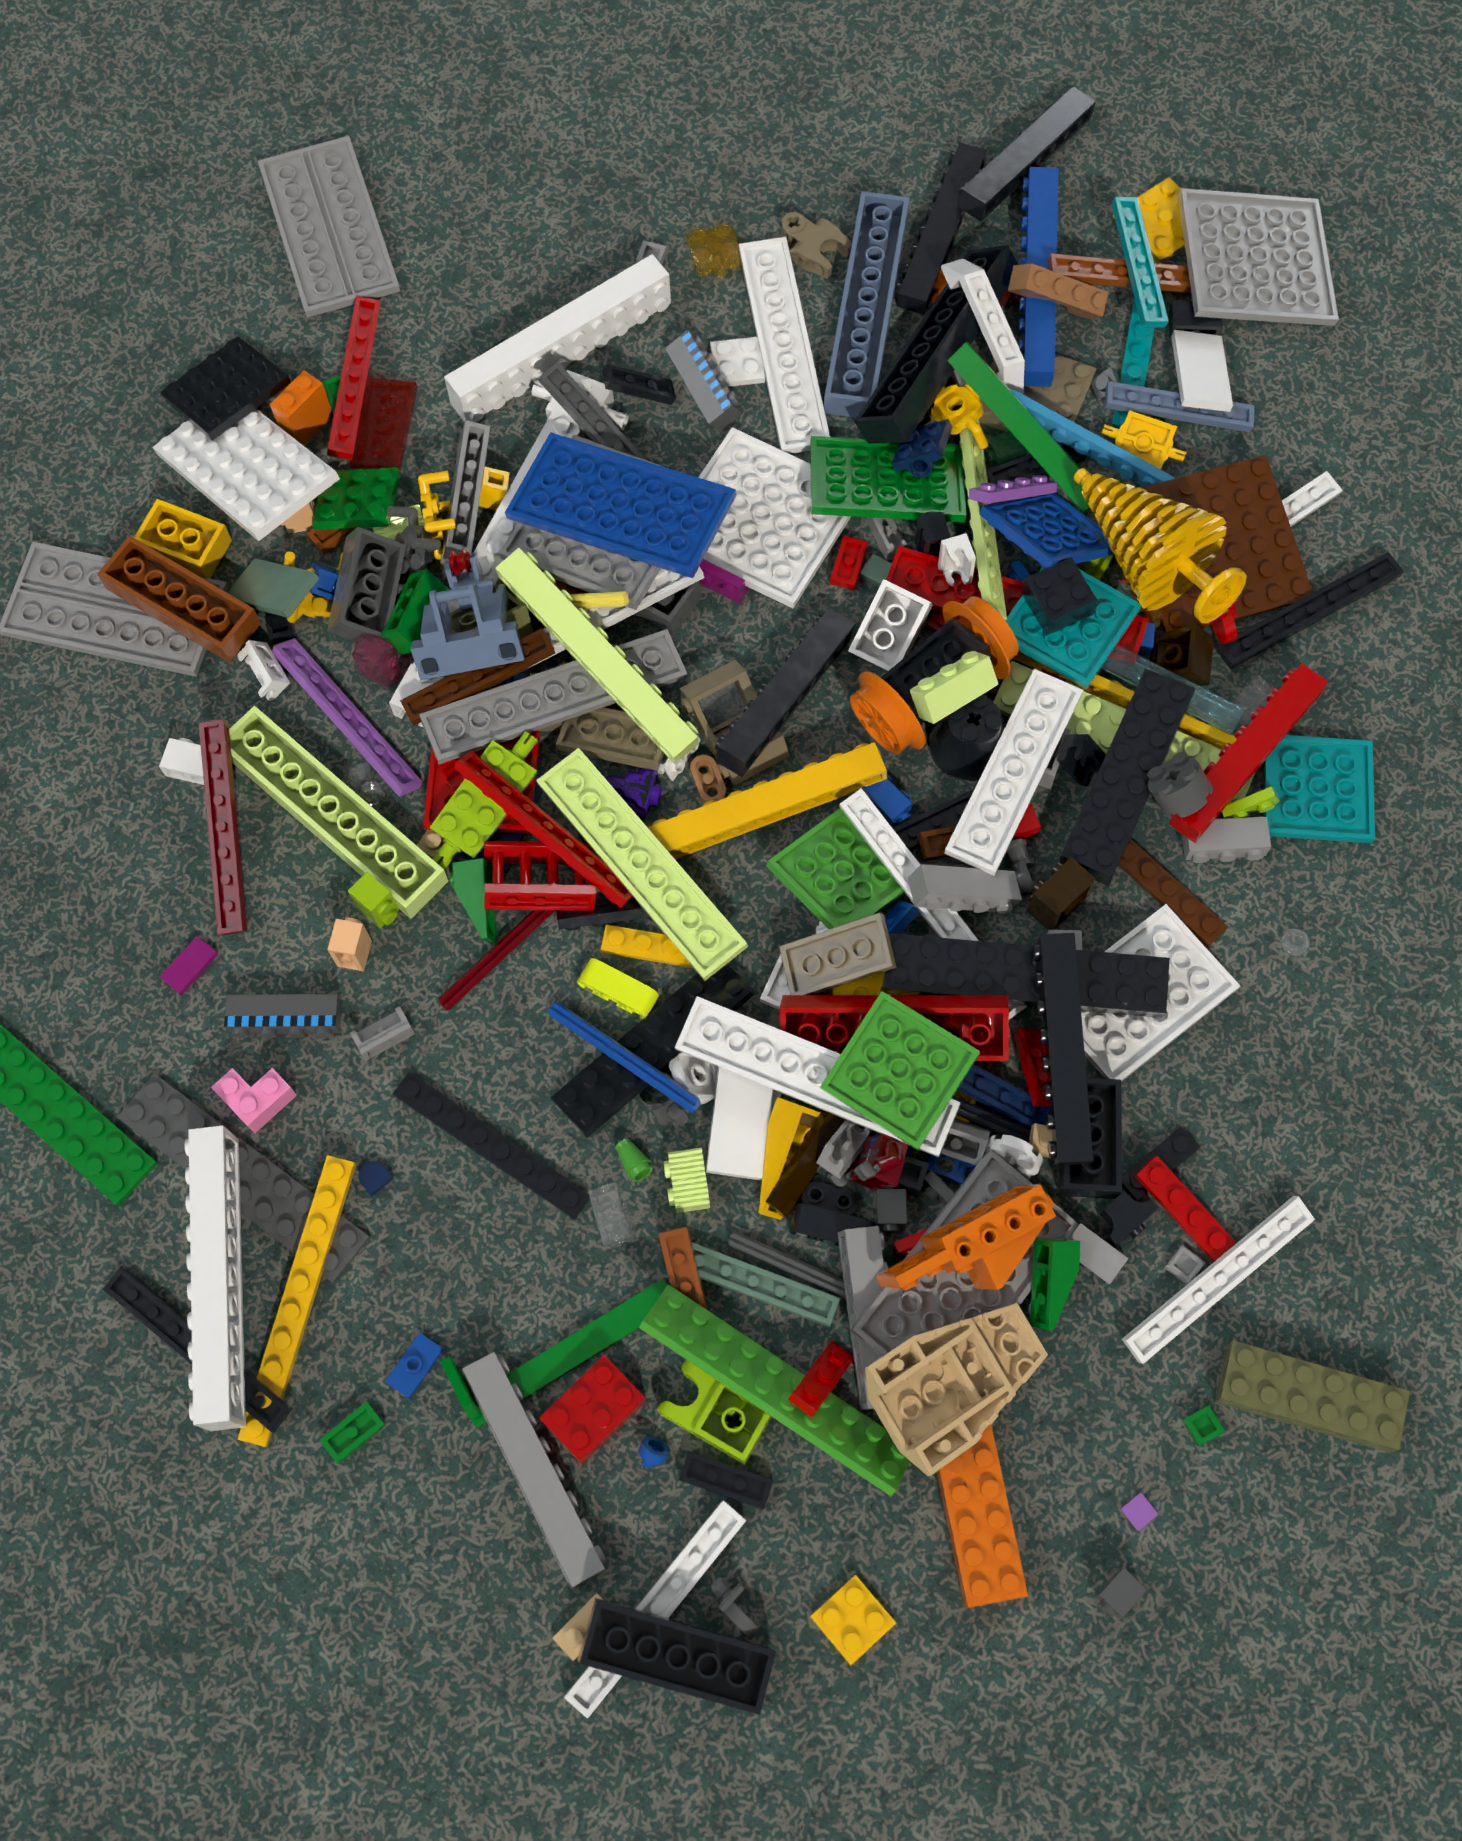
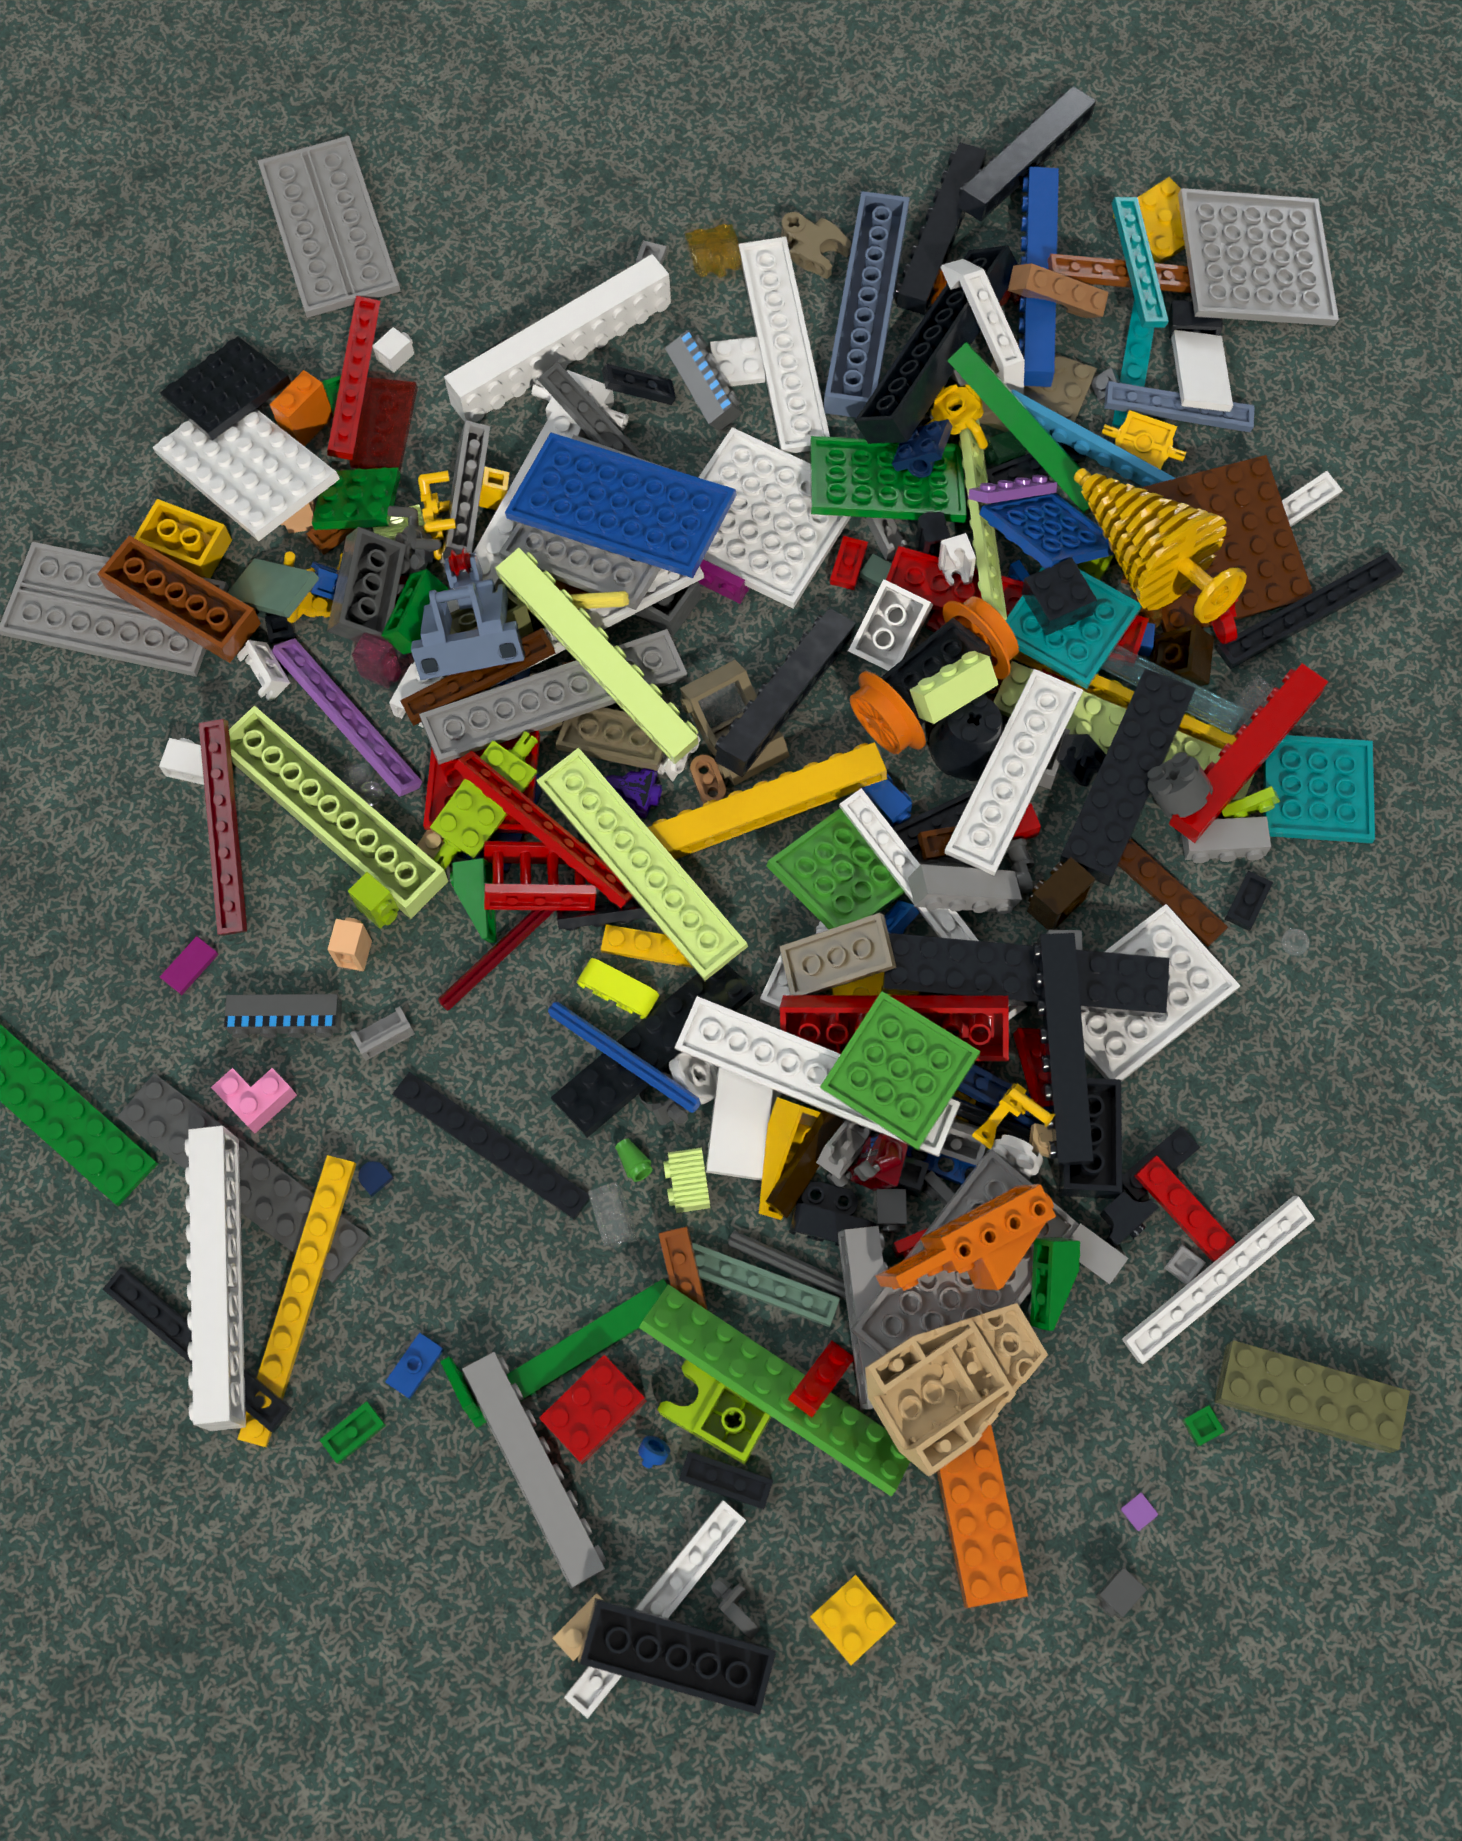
none -> white brick [373,327,414,373]
none -> yellow piece [971,1083,1055,1149]
none -> black plate [1224,871,1273,931]

